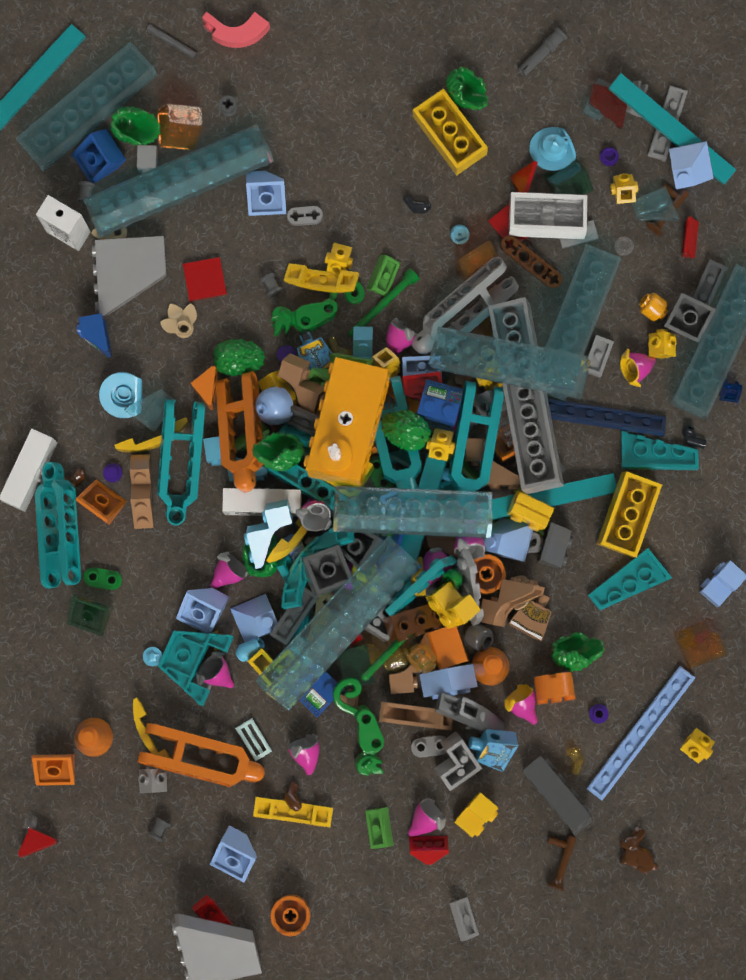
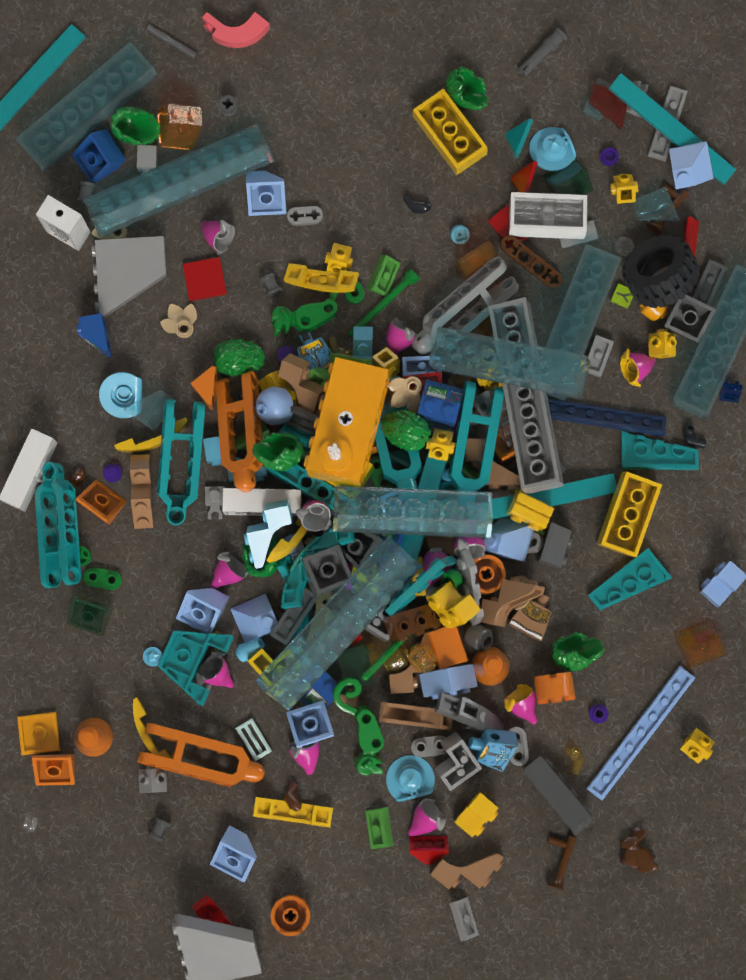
red slope [18,828,59,858] -> none
none -> light orange tile [17,712,61,755]
none -> green wheel [79,546,92,566]
none -> hat [200,219,235,255]
none -> light grey plate [205,486,225,520]
none -> light blue slope [286,701,334,748]
none -> medium azure hat [386,755,435,802]
none -> tan plate [387,376,422,411]
none -> medium nougat arch [430,853,504,889]
none -> teal slope [505,119,533,158]
none -> light grey plate [509,727,529,766]
none -> lime tile [611,283,633,309]
none -> black tyre [622,234,700,308]

